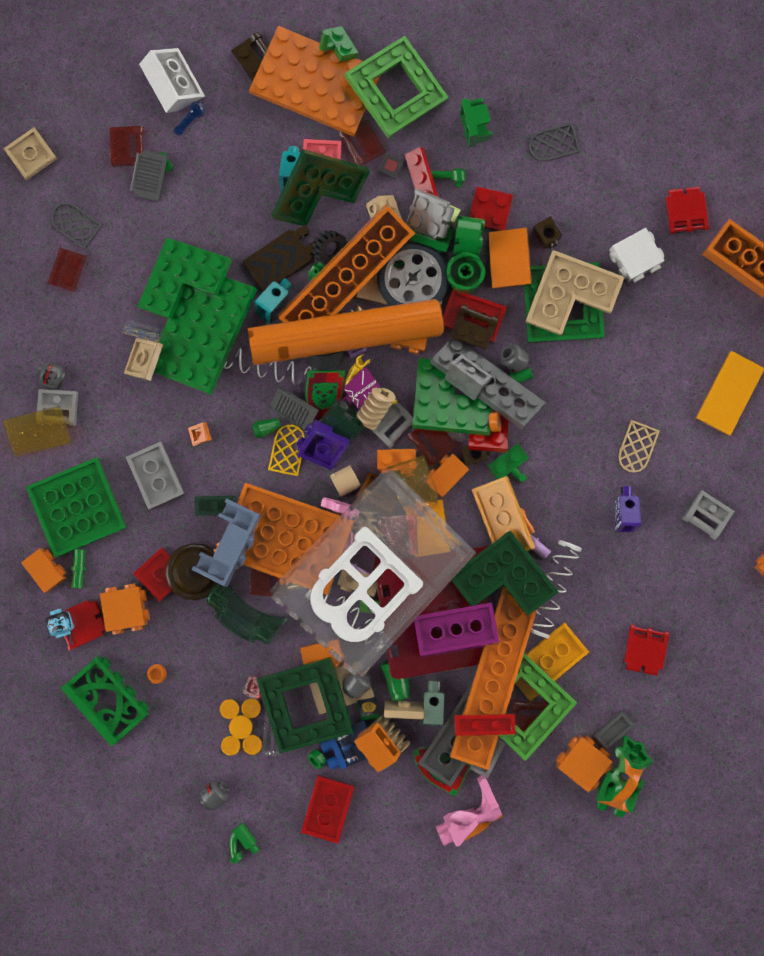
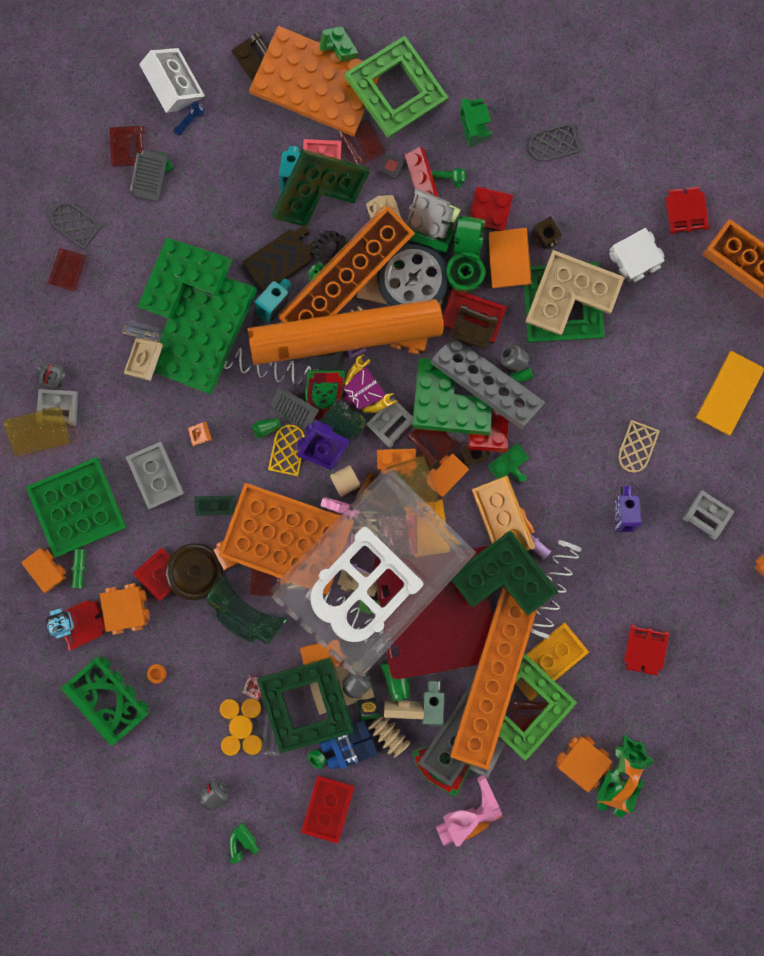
tan plate [3,127,57,180] -> none
sand blue bracket [192,499,262,587] -> none
orange brick [354,722,401,772] -> none
tan piece [357,388,395,430] -> none
magenta brick [413,603,499,658] -> none
flat silver panel [445,354,492,400] -> none
red plate [454,714,516,736] -> none
orange tile [489,412,501,432] -> none
dark grey tile [593,710,635,751] -> none

